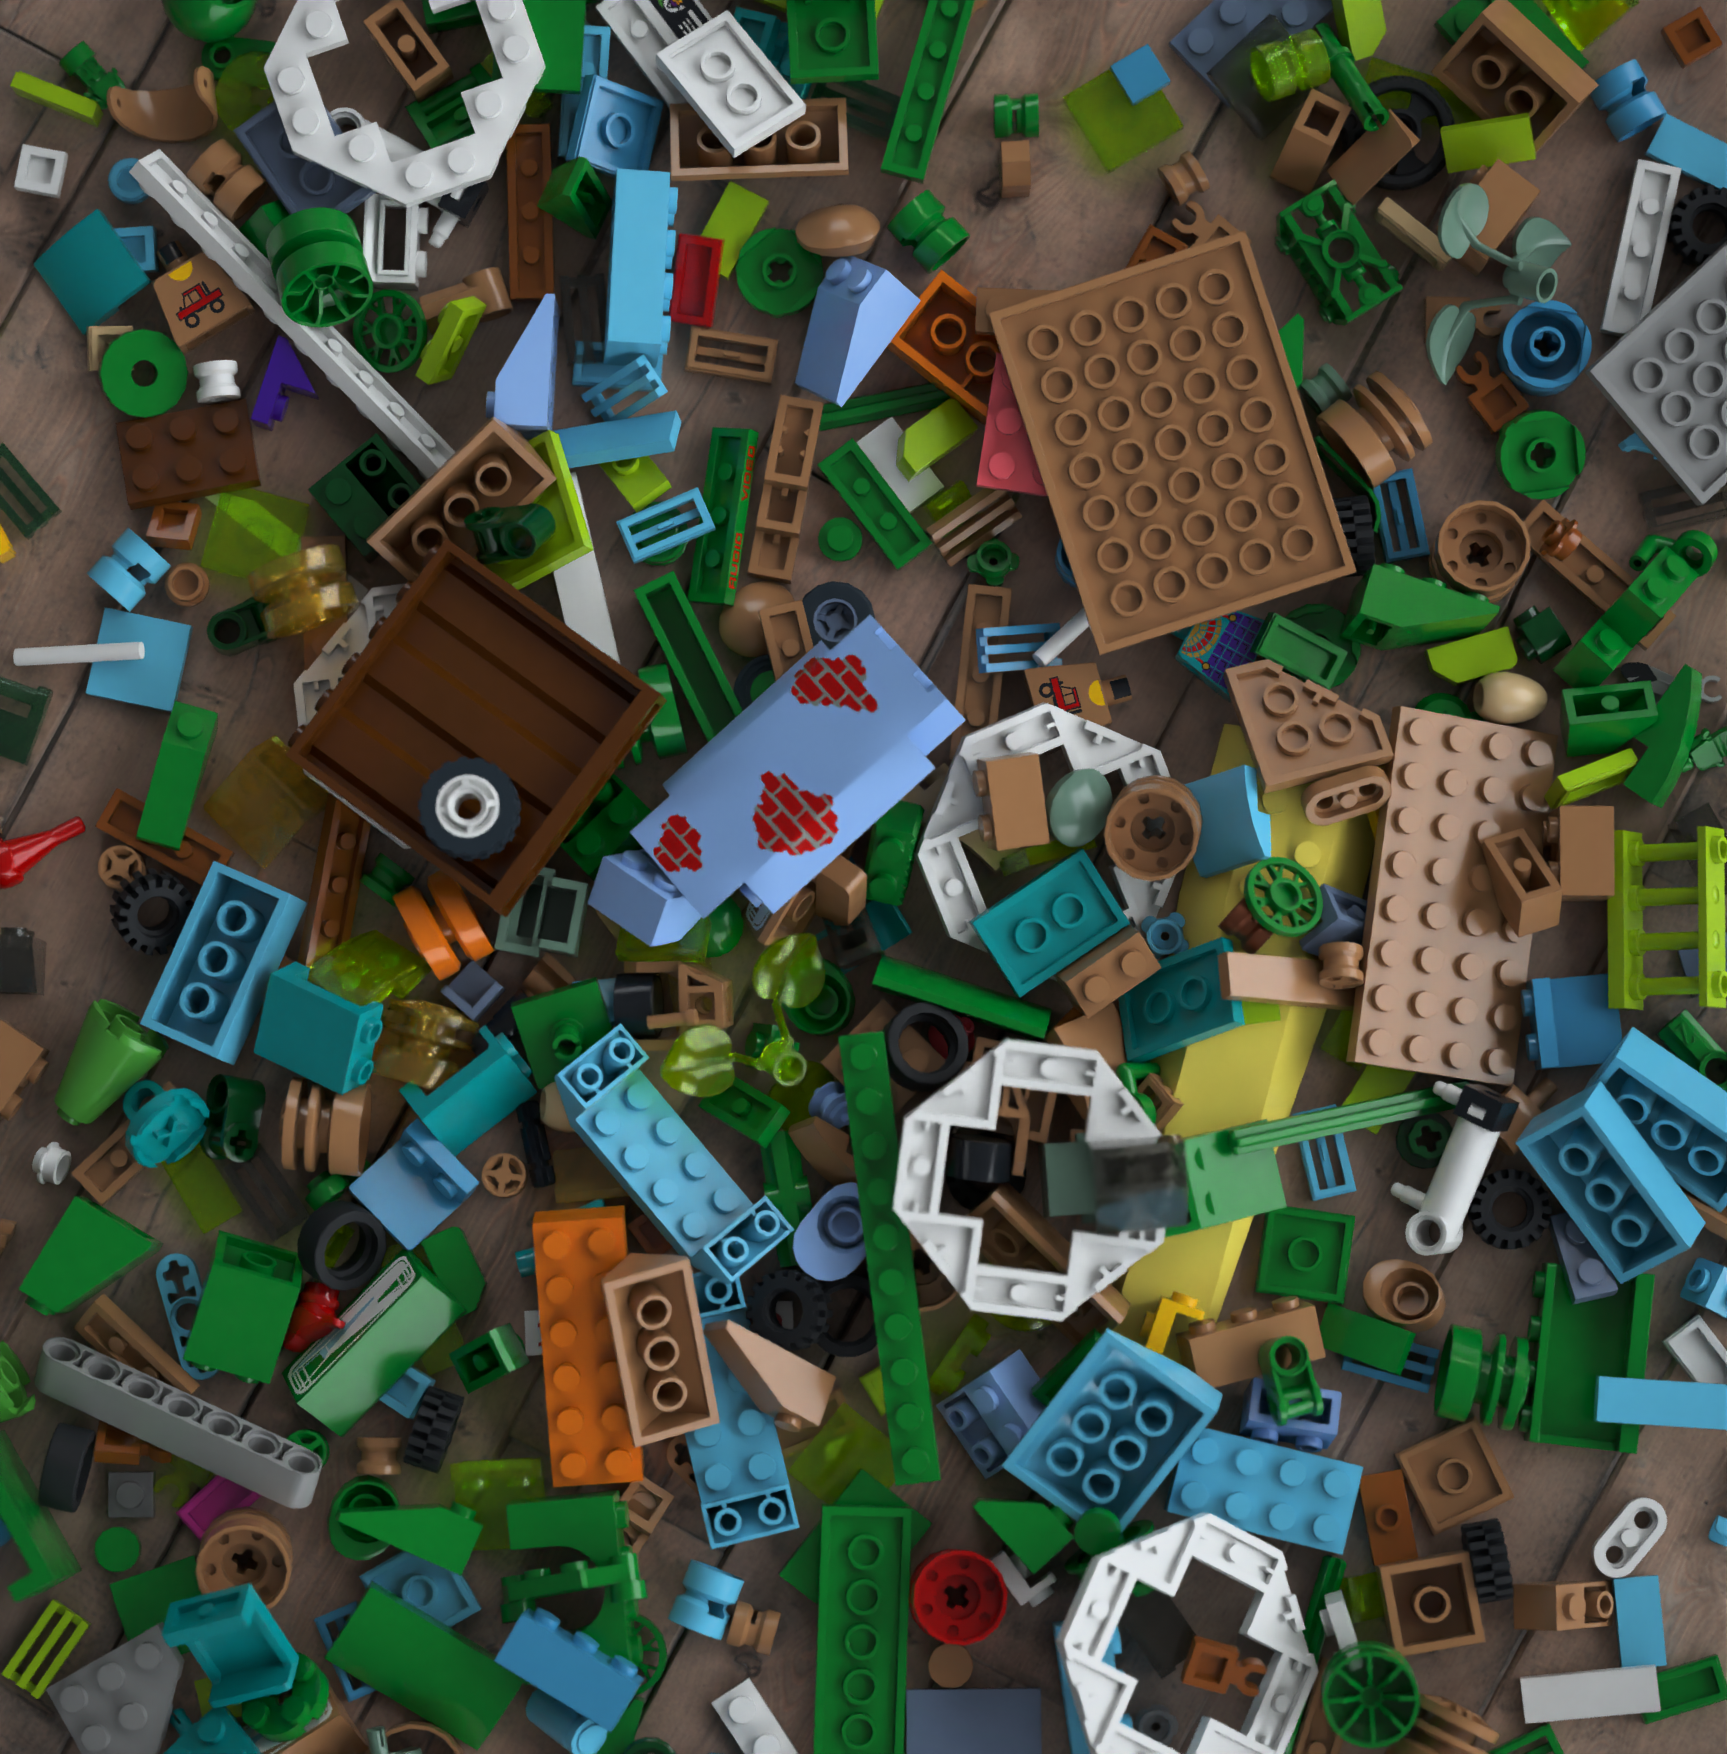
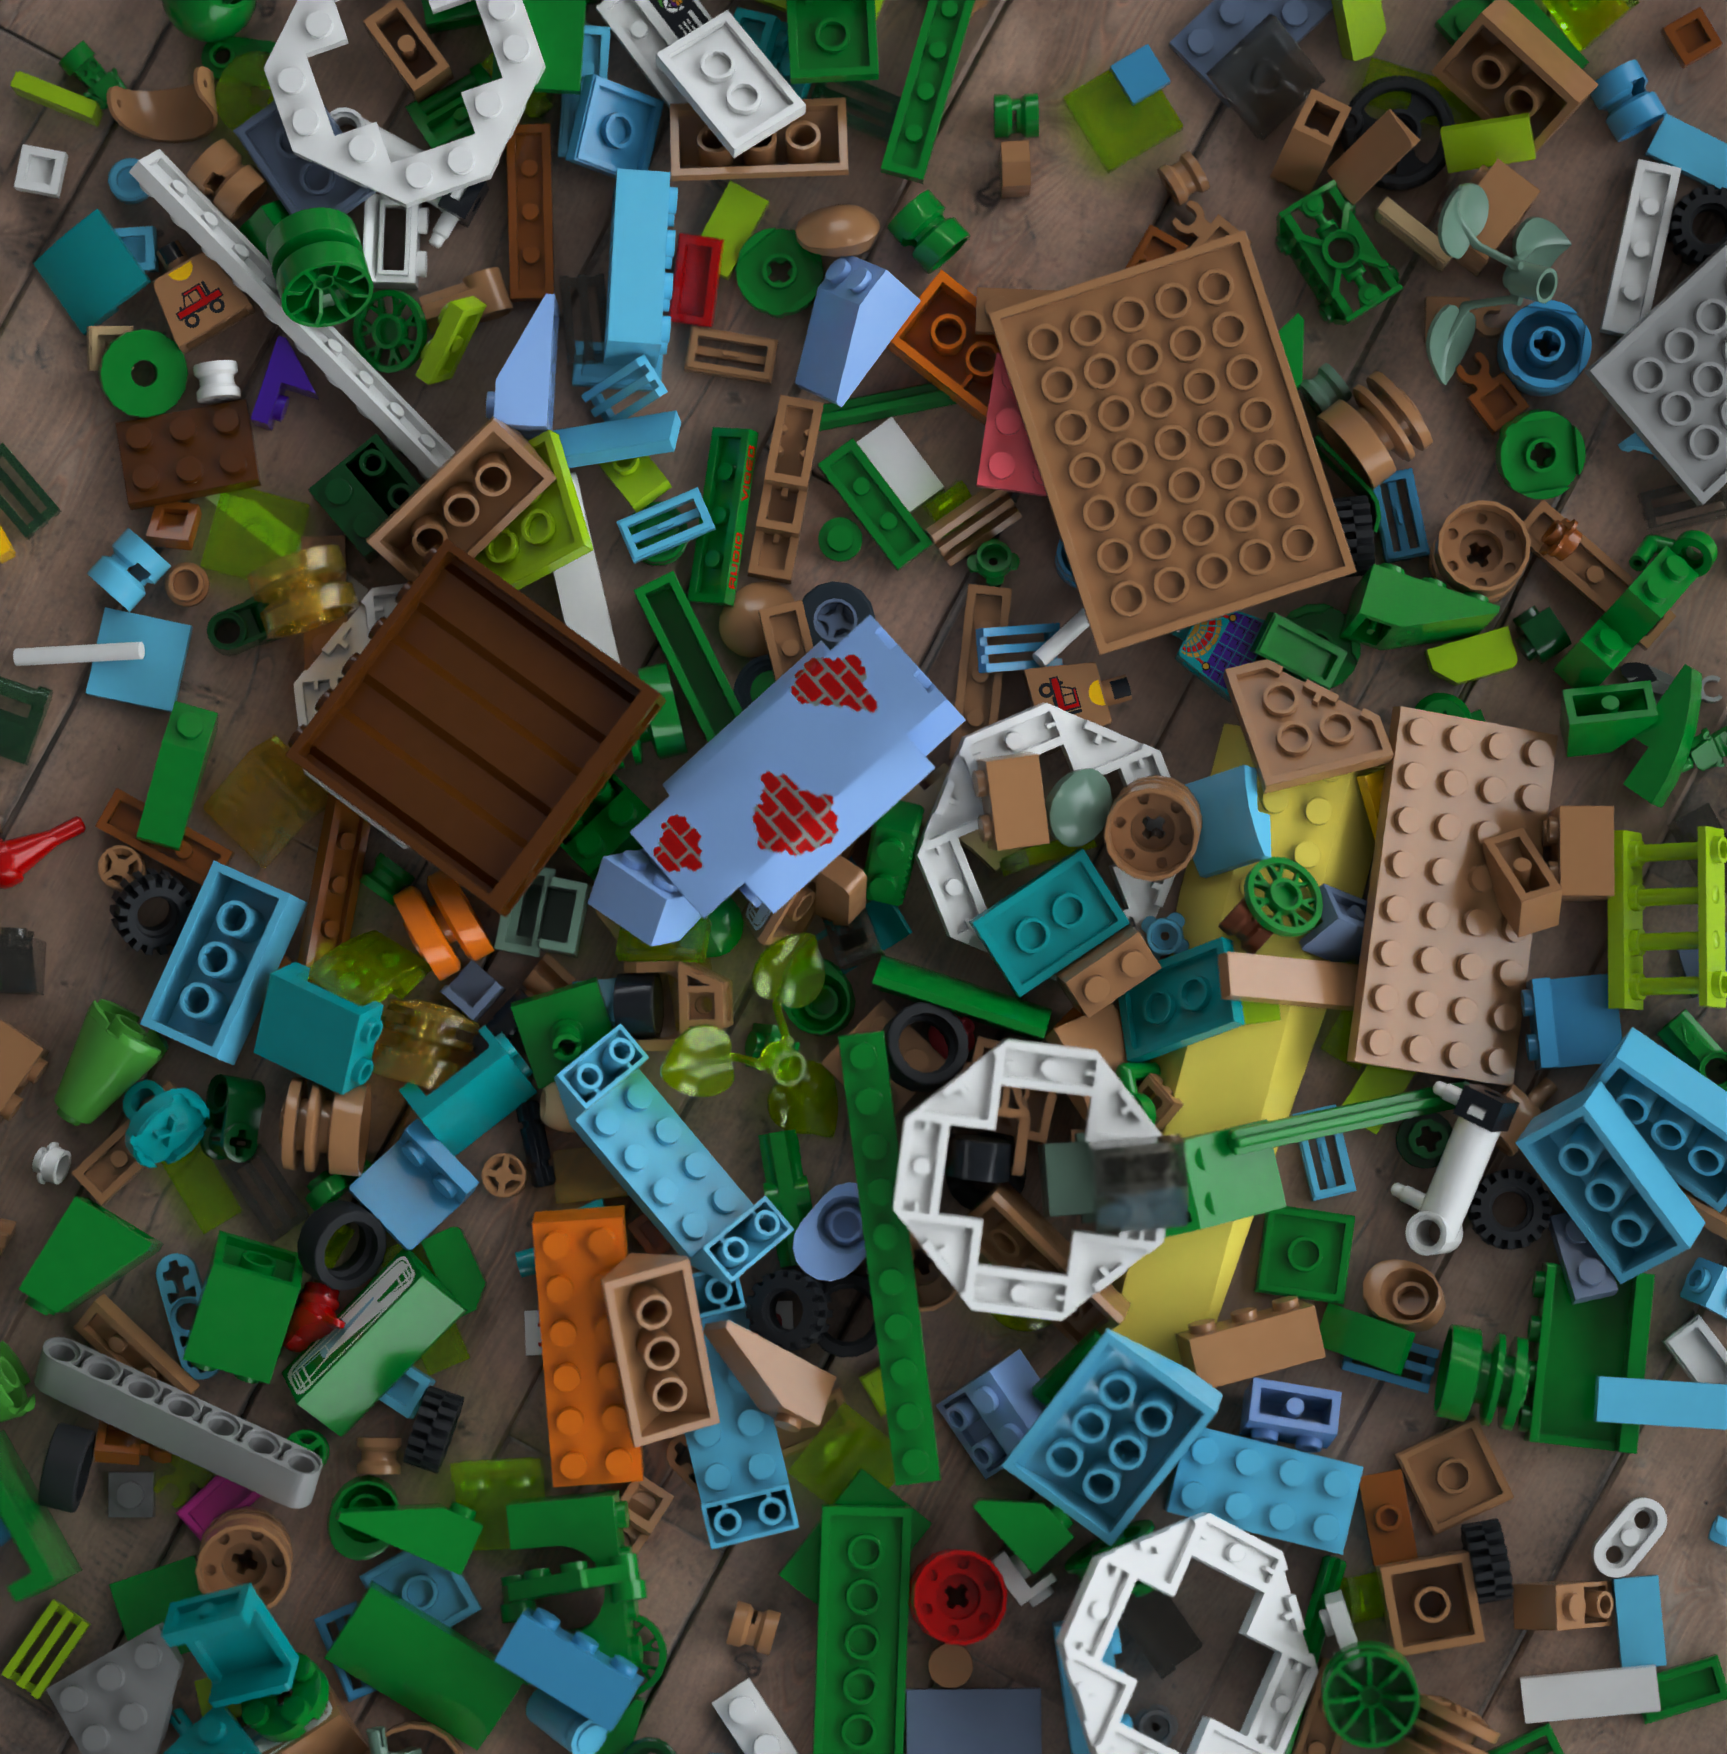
green tile [95,1526,142,1572] -> none
black wheel [418,757,521,861] -> none
green slope [448,1323,530,1394] -> none
dark green piece [464,503,556,564] -> none
green slope [537,156,612,240] -> none
medium nougat piece [647,1008,699,1029] -> none
medium azure wheel [668,1559,745,1640] -> none
green plate [698,1069,791,1149] -> none
medium nougat slope [788,1116,857,1186] -> none
light blue wheel [808,1081,849,1129] -> none
lime piece [896,399,979,482] -> none
clear neon green plate [929,1313,992,1397] -> none
green tile [1074,1507,1121,1556] -> none
yellow bracket [1138,1291,1205,1355] -> none
dark orange plate [1180,1635,1267,1696] -> none
clear neon green wheel [1249,28,1331,102] -> none
green piece [1258,1336,1324,1426] -> none
medium nougat plate [1301,766,1392,826] -> none
green pin [1305,23,1389,132] -> none
medium nougat wheel [1319,942,1363,989] -> none
tan animal [1473,672,1548,725] -> none
lime tile [1544,748,1639,809] -> none

